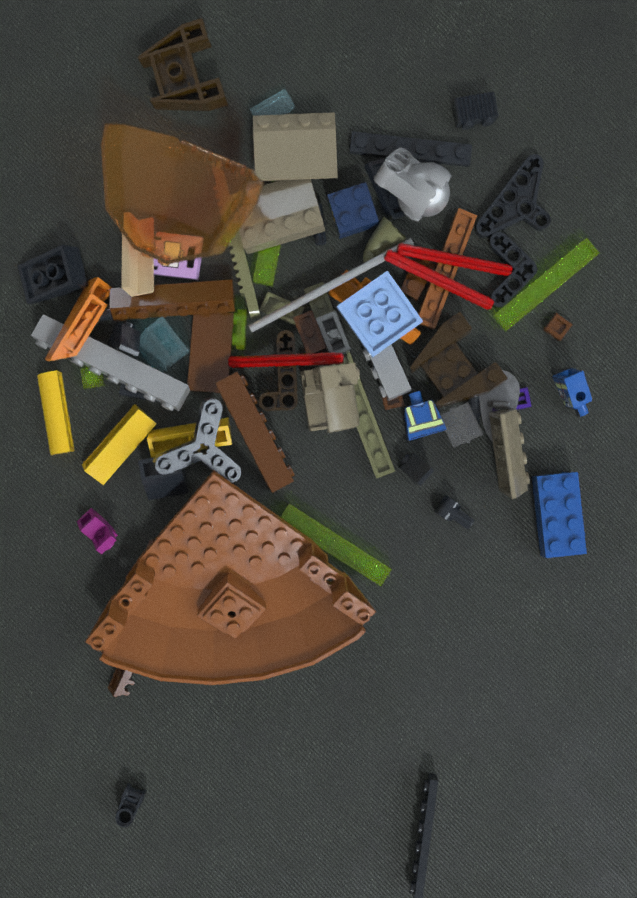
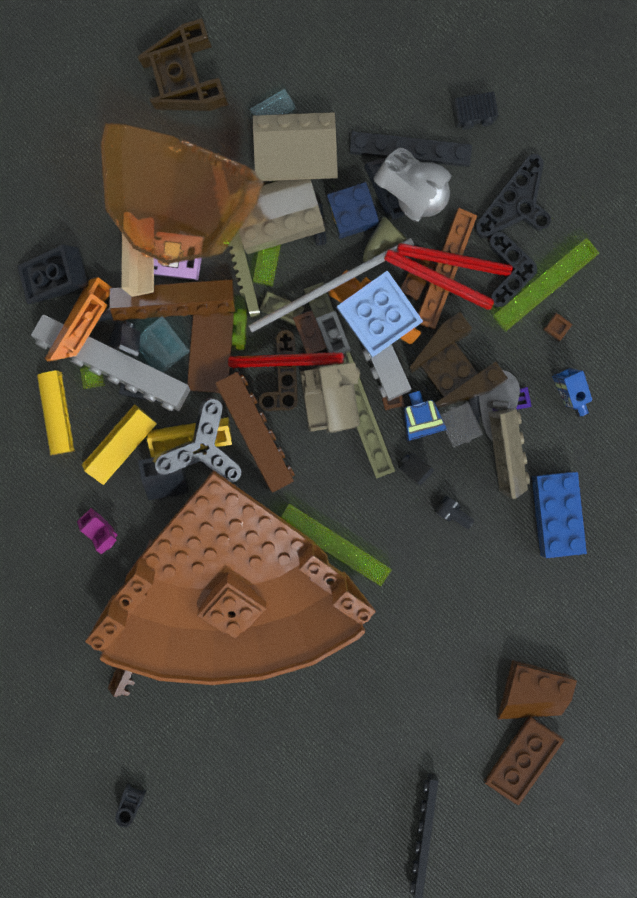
none -> reddish brown tile [484,716,565,806]
none -> reddish brown wedge [497,660,577,719]

